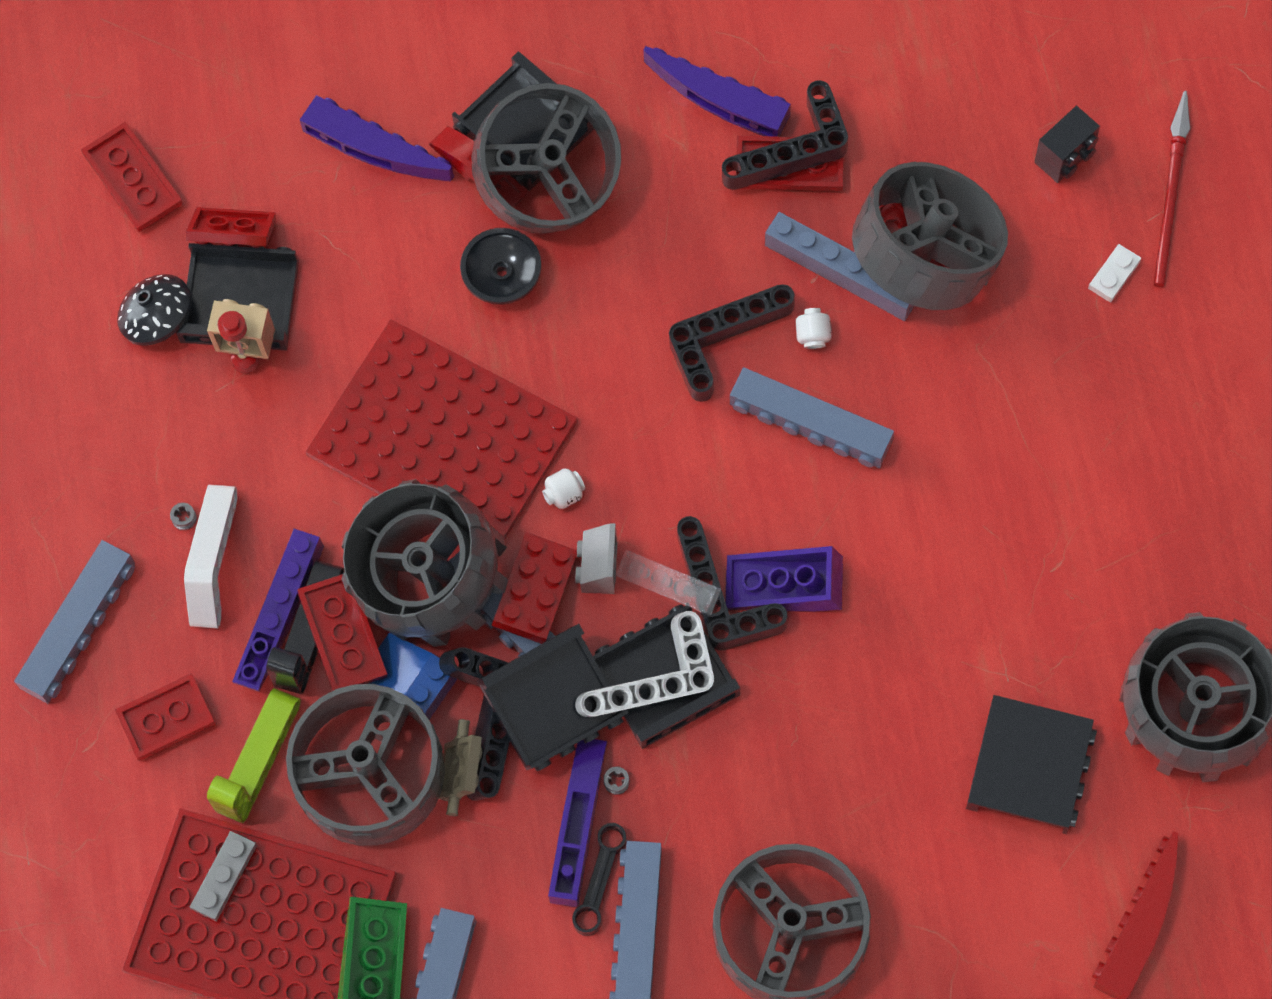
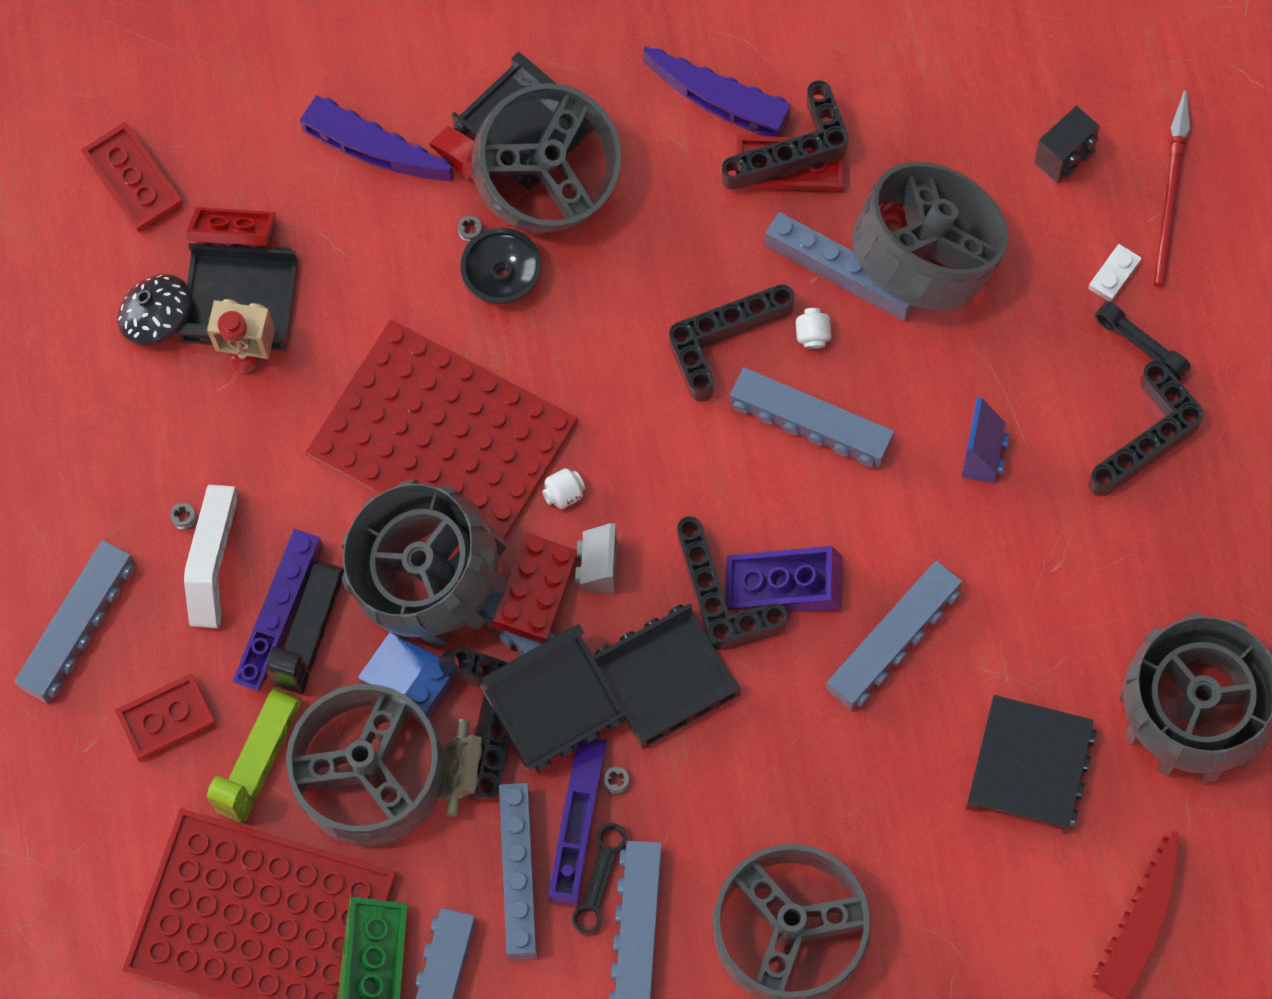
light grey plate [190,831,257,922] -> none
red plate [297,574,387,691] -> none
white beam [575,611,714,717] -> none
clear plate [615,550,721,615] -> none
none -> flat silver bush [458,216,482,242]
none -> sand blue brick [499,783,538,961]
none -> sand blue brick [826,560,962,711]
none -> slope [962,397,1009,483]
none -> black beam [1089,361,1203,496]
none -> black piece [1094,301,1191,381]

